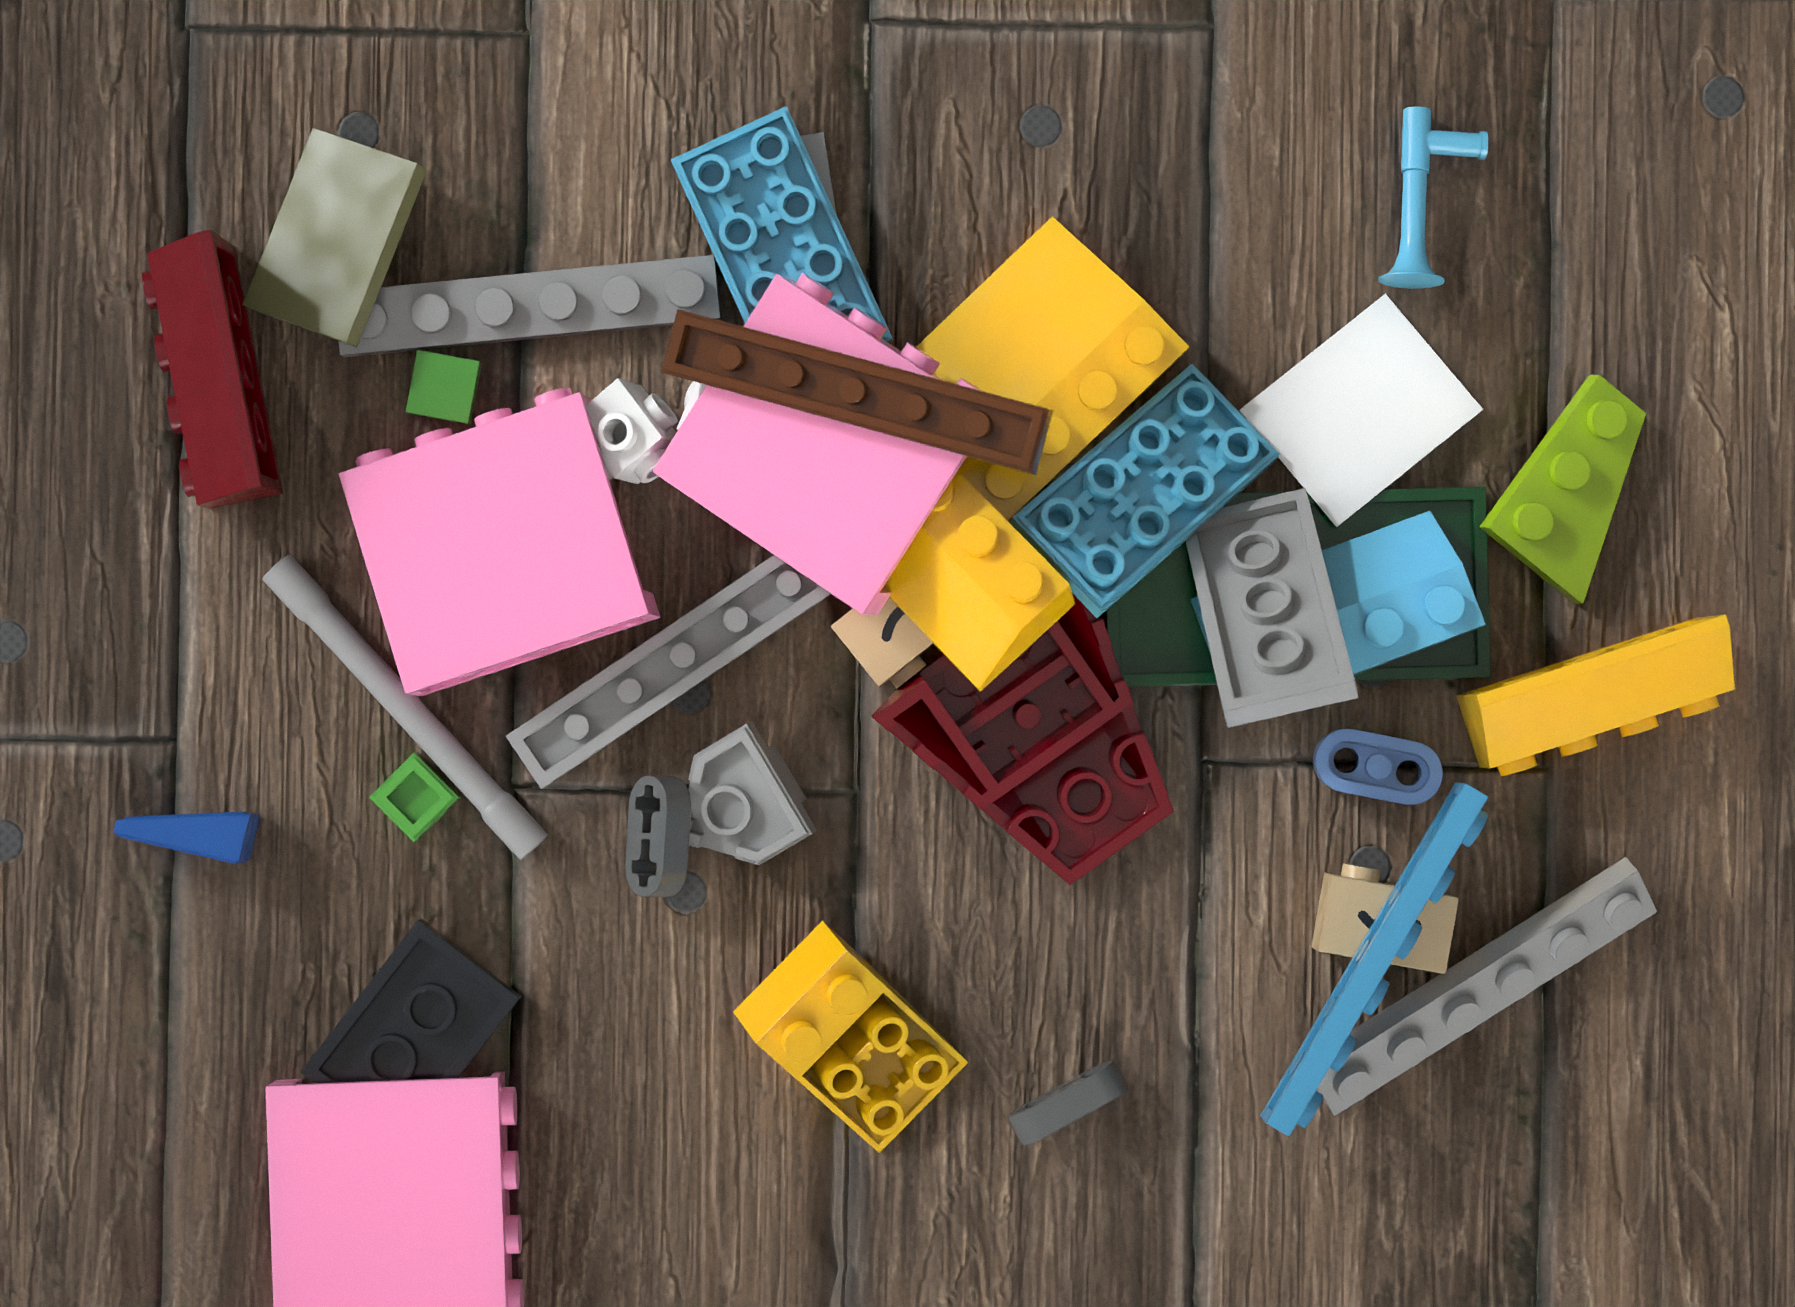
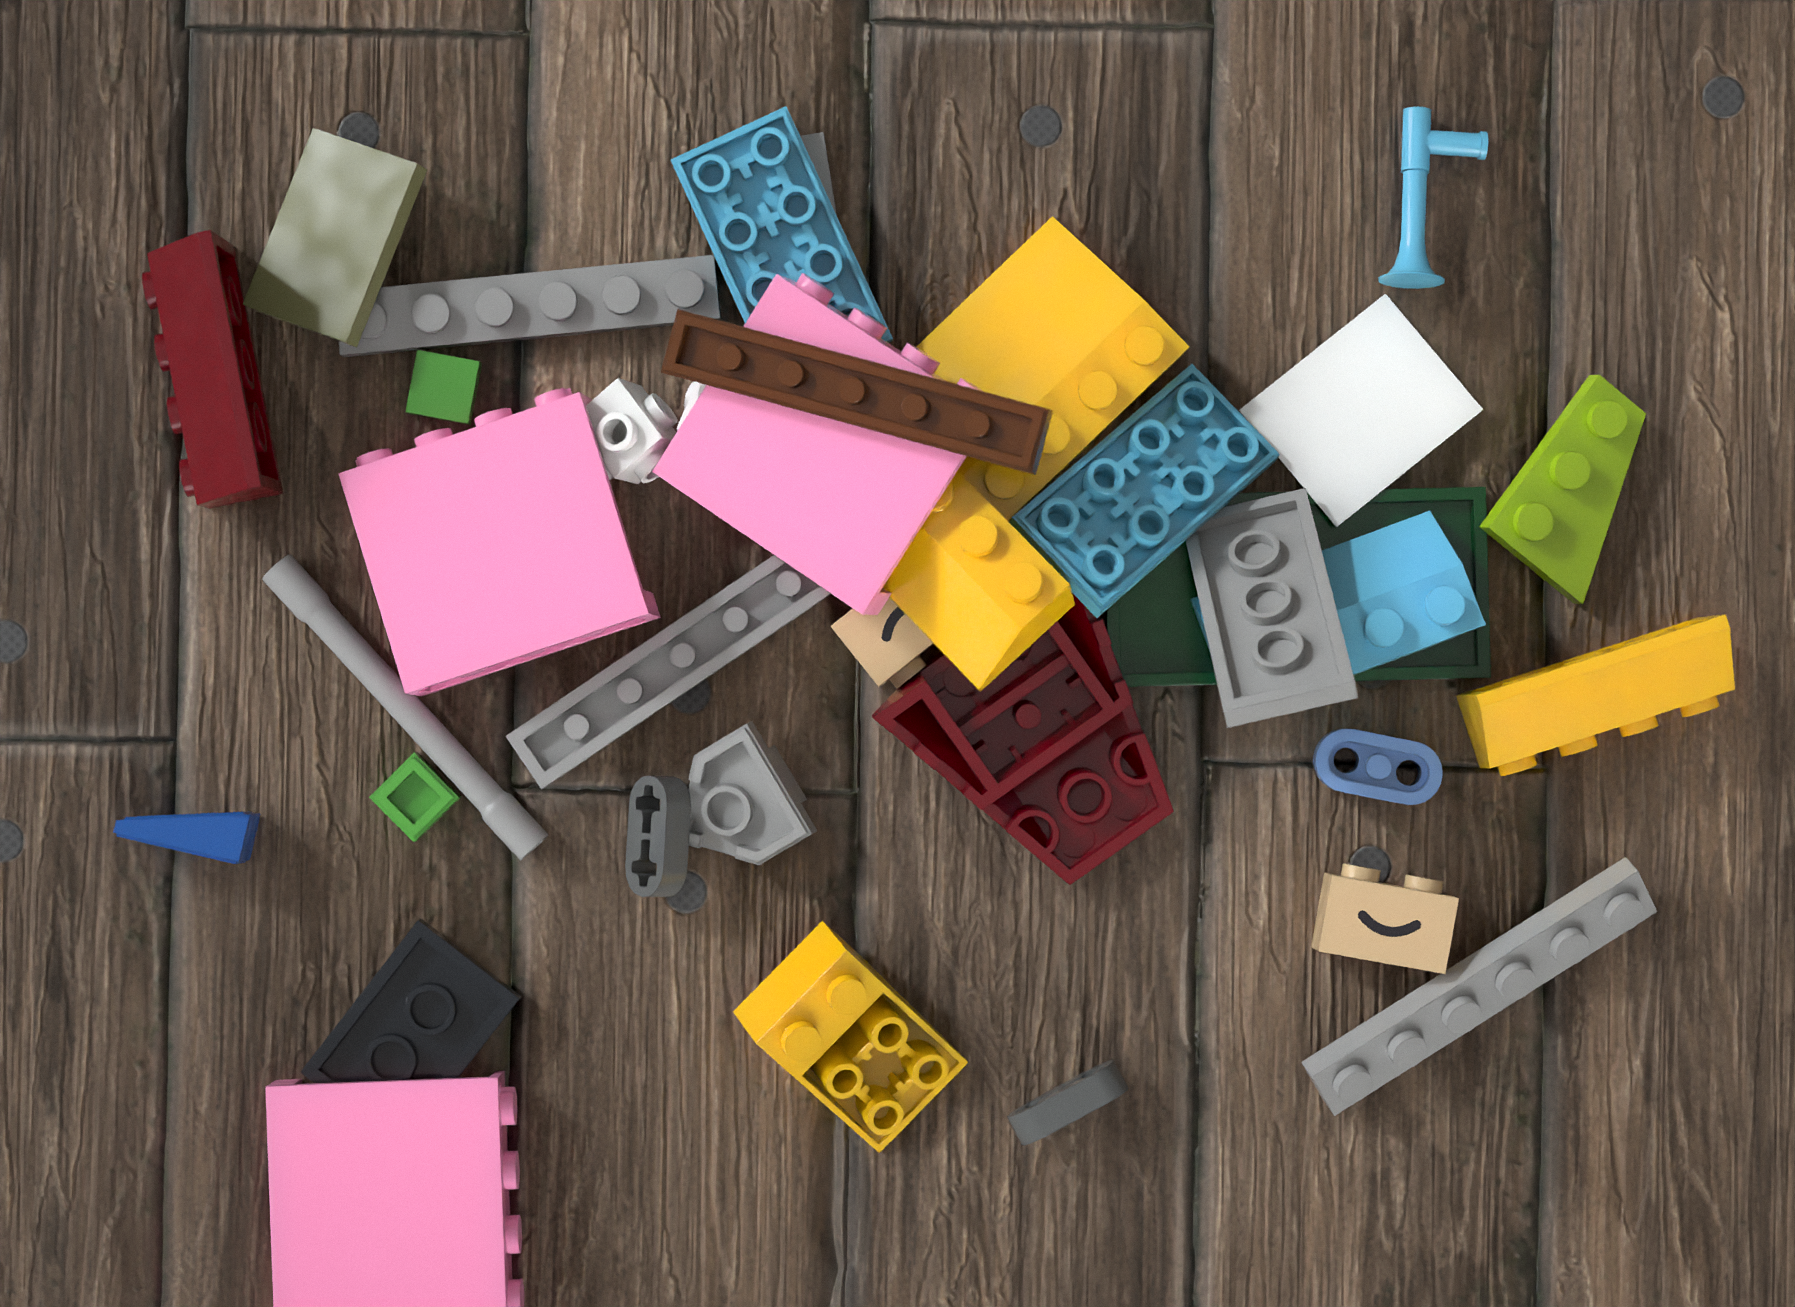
dark azure plate [1260,782,1488,1136] -> none

